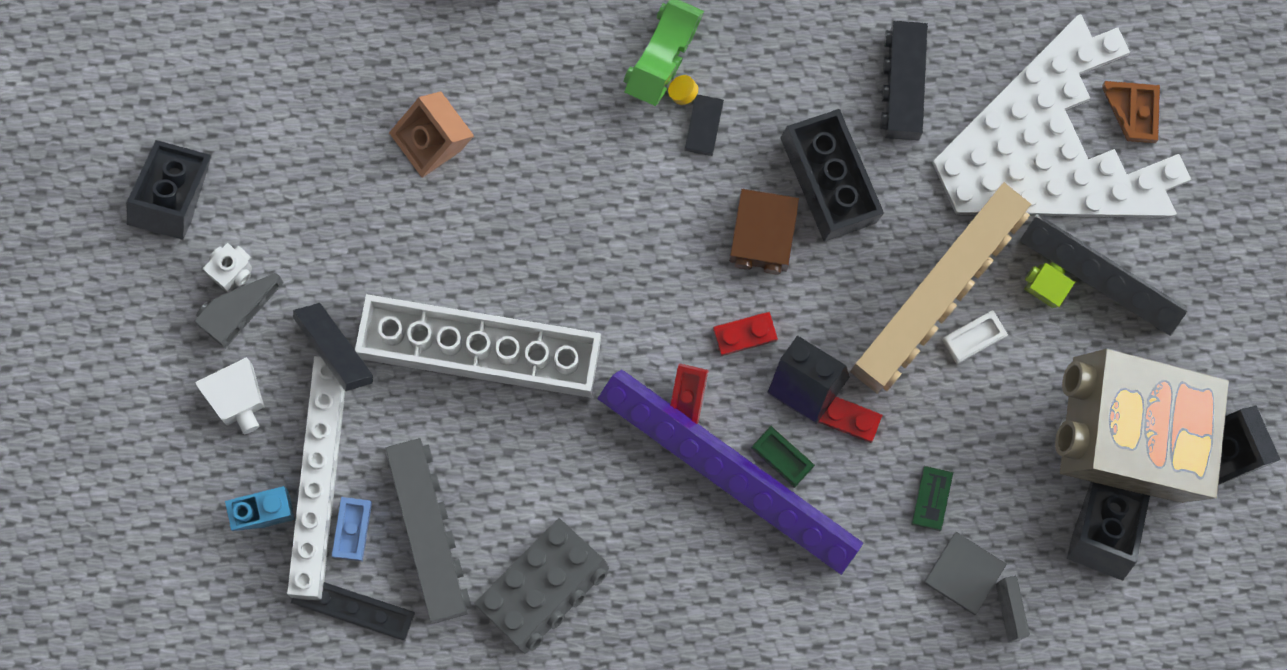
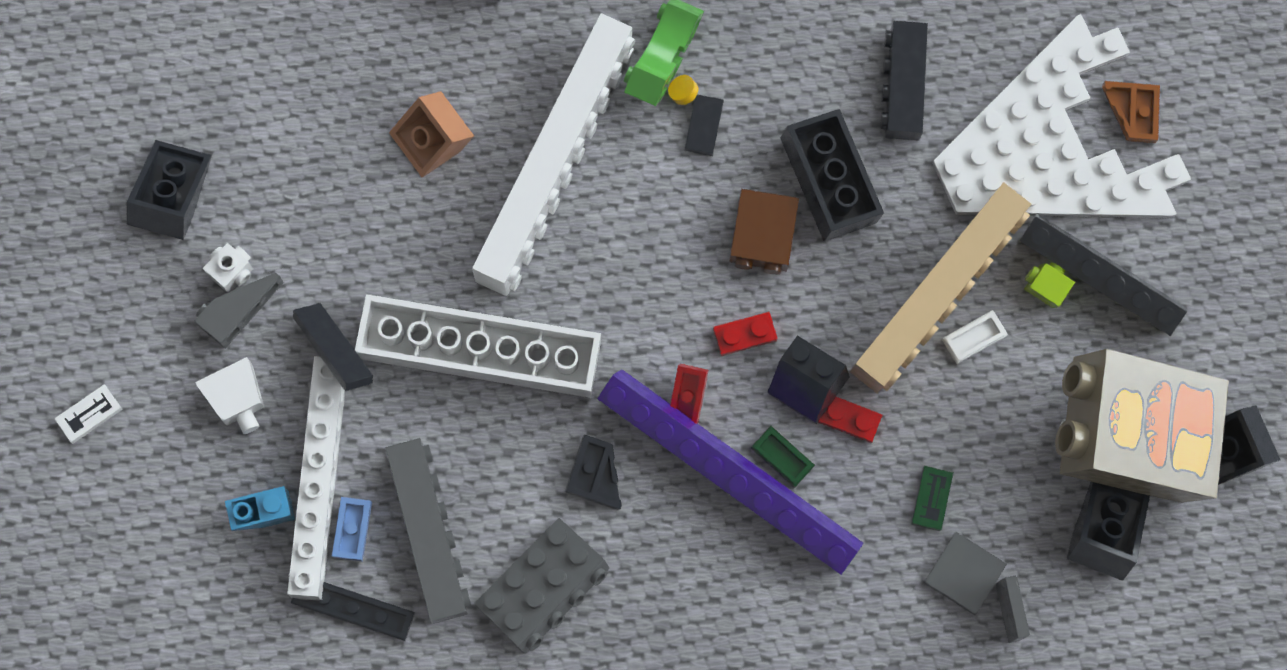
none -> white tile [54,384,123,444]
none -> white brick [472,13,635,296]
none -> black wing [565,435,622,510]

